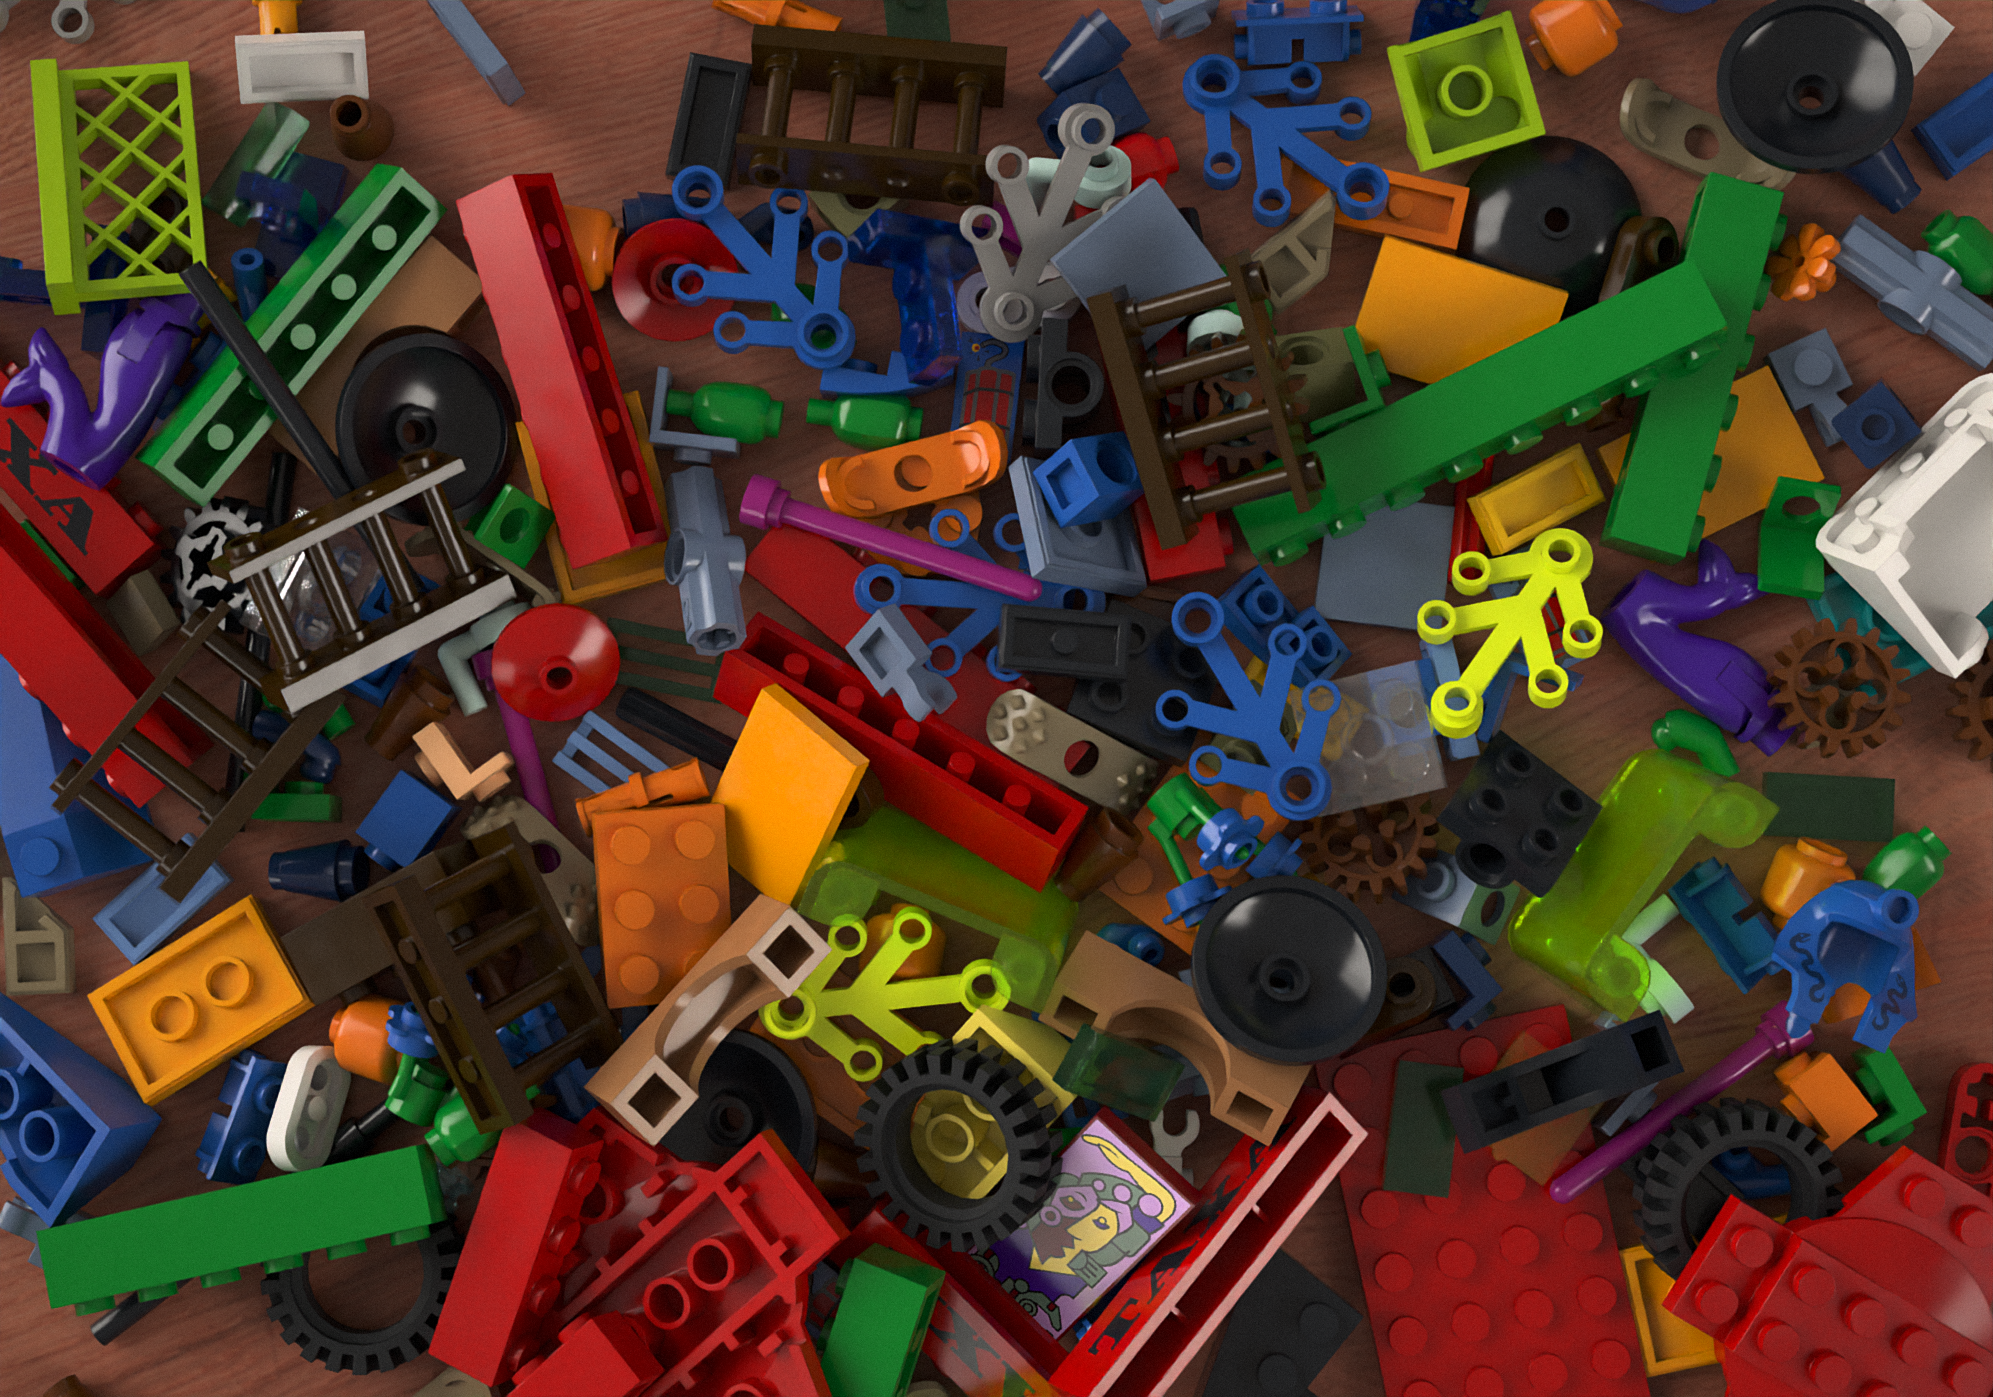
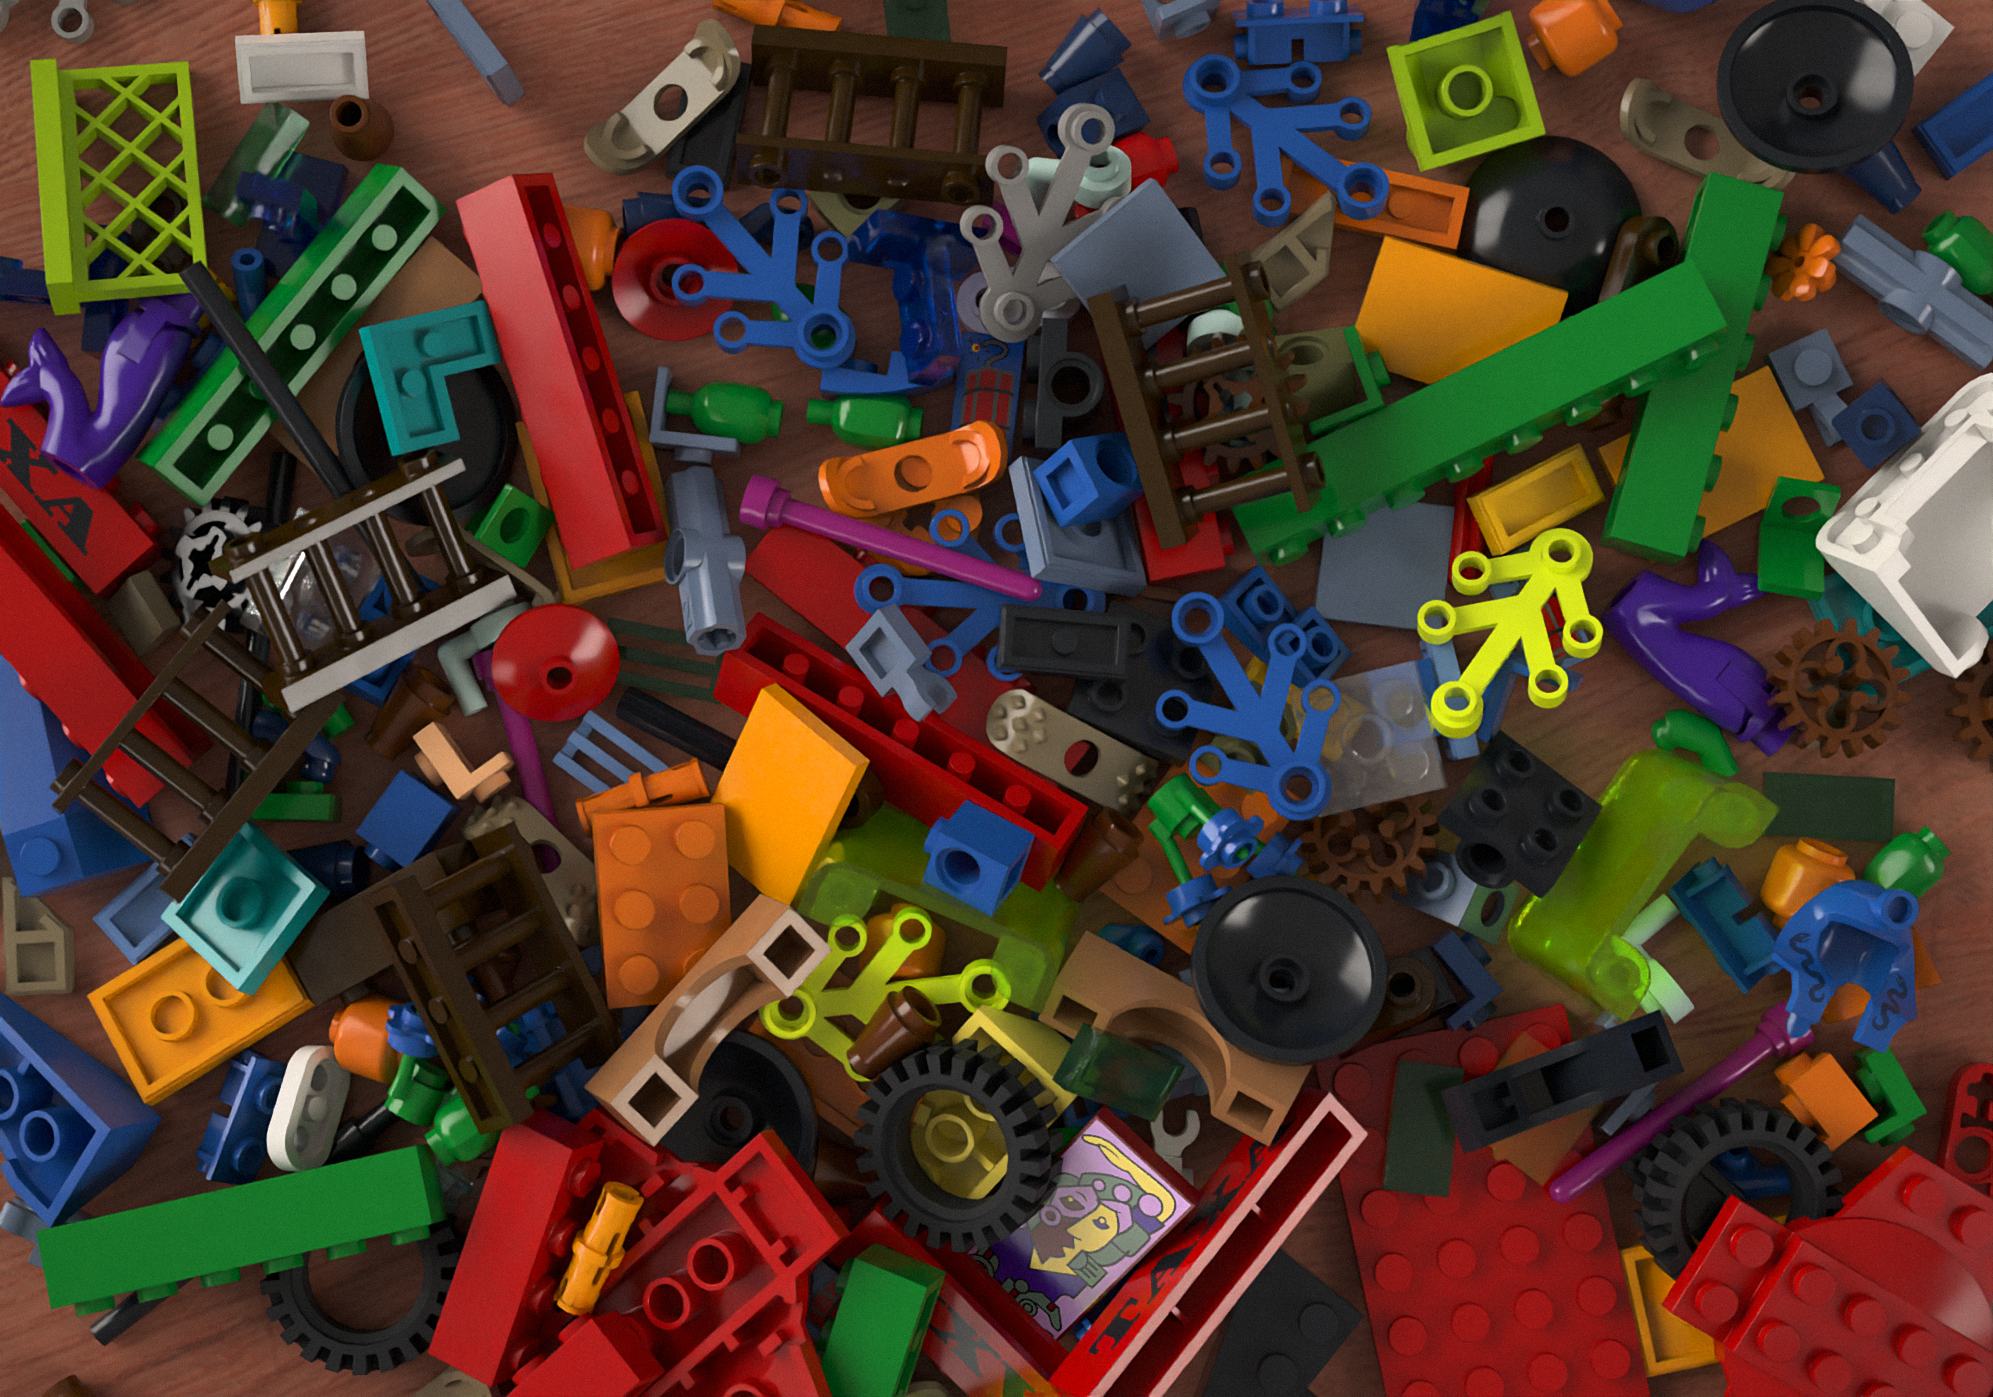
none -> teal plate [160,819,331,996]
none -> teal plate [359,300,501,456]
none -> light orange pin [553,1182,644,1316]
none -> dark tan piece [584,18,741,176]
none -> reddish brown cone [846,986,942,1080]
none -> blue brick [922,800,1036,917]

